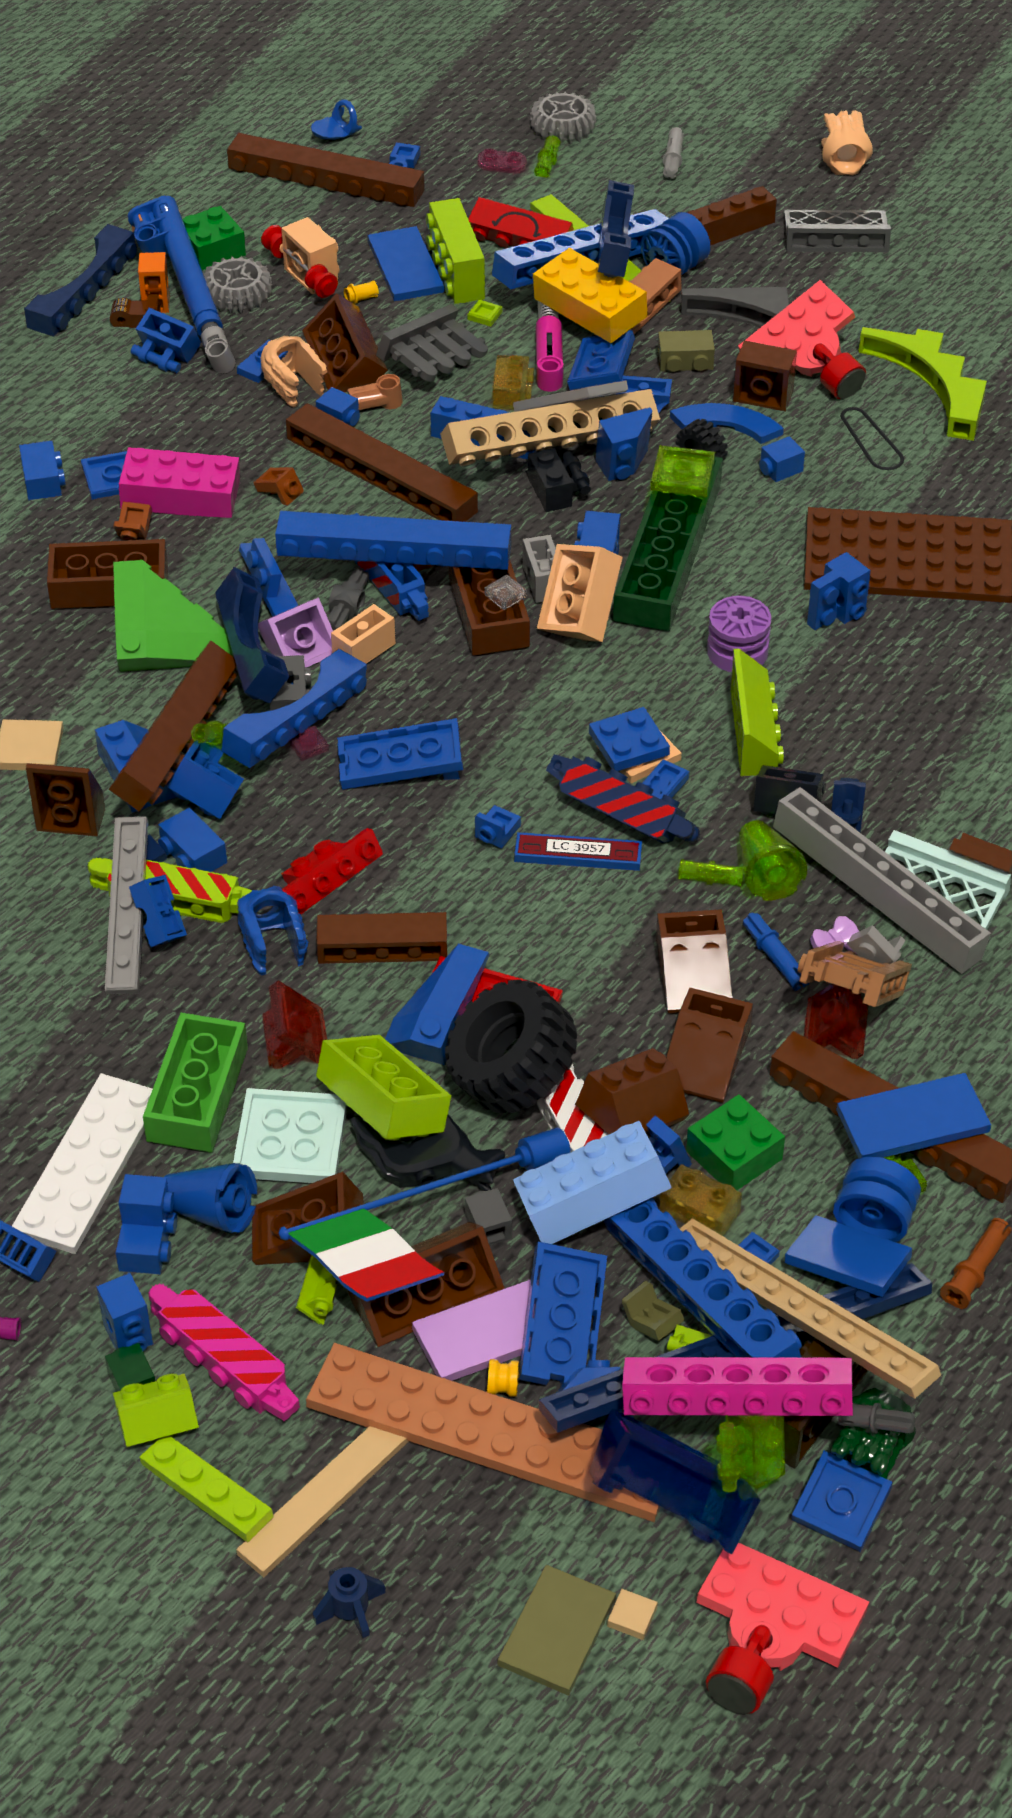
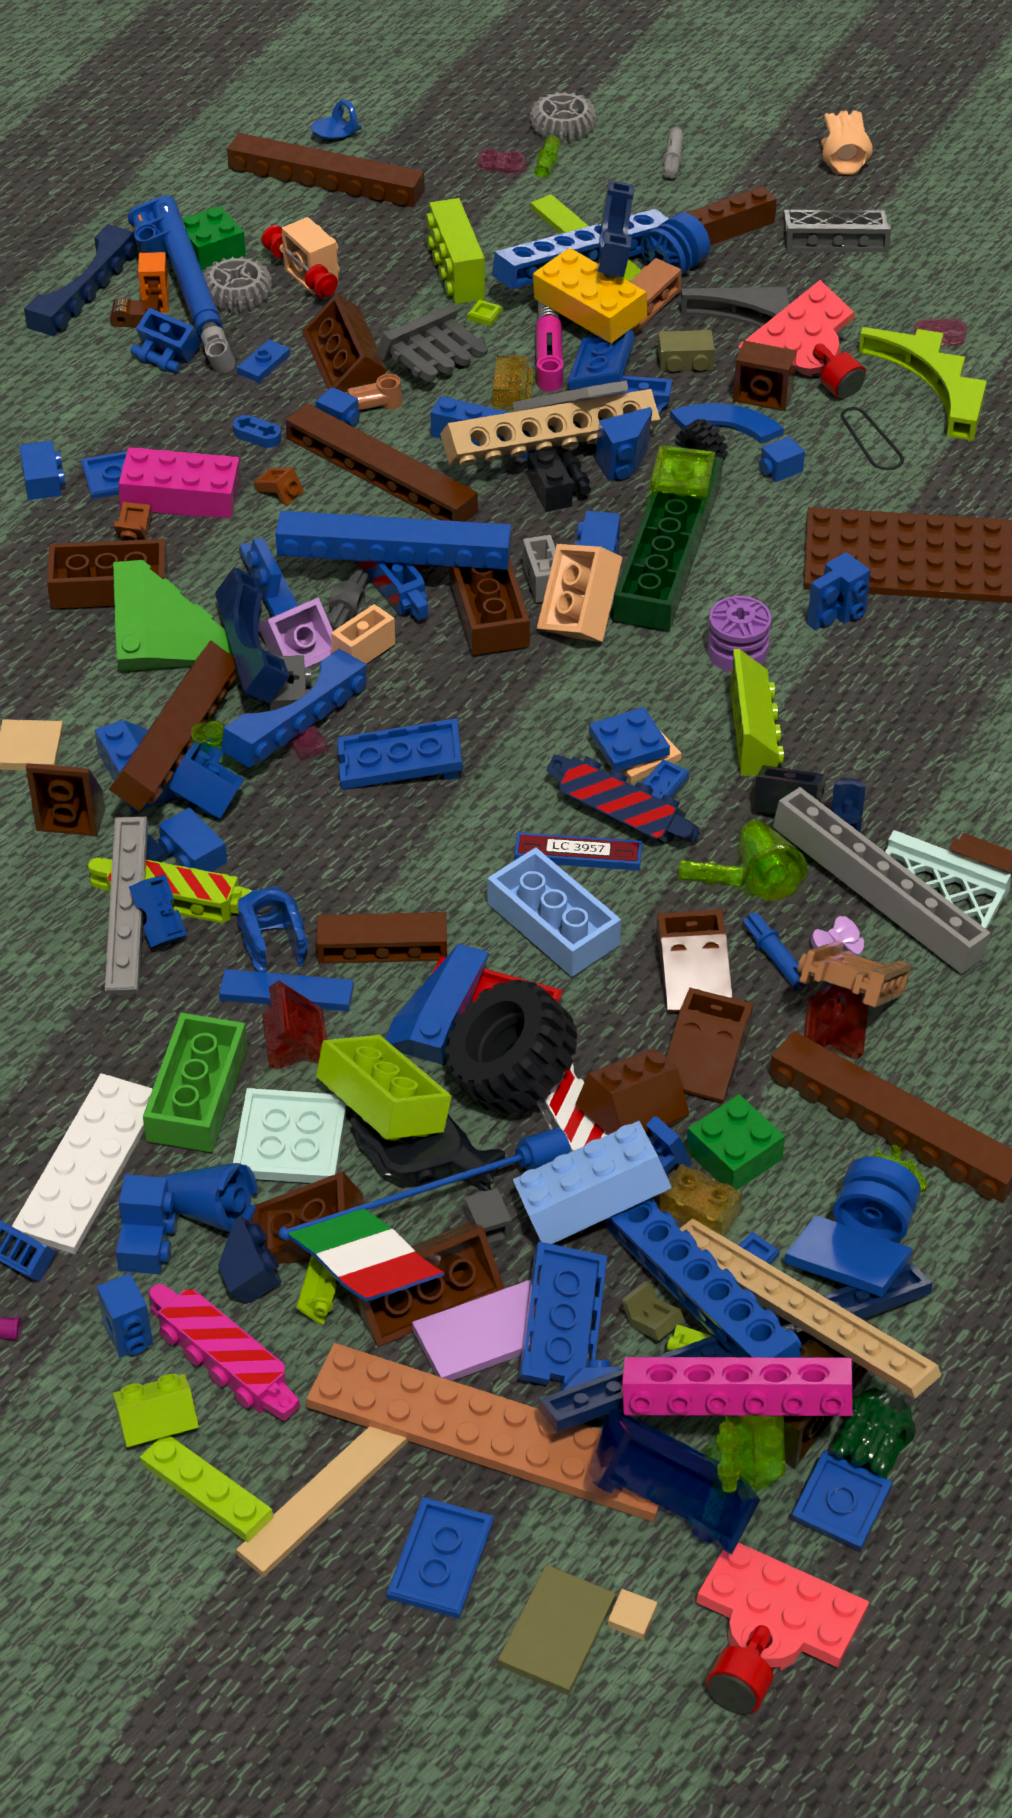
dark green brick [105,1343,155,1392] -> none
light nougat piece [260,335,327,408] -> none
red bracket [281,828,383,914] -> none
dark blue brick [313,1567,386,1638] -> none
yellow pin [344,281,379,304] -> none
blue tile [367,226,444,301] -> none
blue plate [389,142,420,168] -> none
red brick [468,197,574,248] -> none
blue bracket [475,805,521,848] -> none
clear tile [485,575,526,610] -> none
yellow wheel [487,1359,519,1397] -> none
blue tile [836,1073,991,1159] -> none
dark grey axle [838,1403,915,1434] -> none
light grey bracket [847,925,905,964] -> none
dark orange pin [940,1218,1012,1309] -> none
none -> dark blue slope [218,1215,282,1304]
none -> blue tile [219,969,354,1011]
none -> blue beam [233,415,281,448]
none -> blue tile [386,1497,494,1619]
none -> light blue brick [487,847,621,977]
none -> clear pink plate [913,319,967,344]

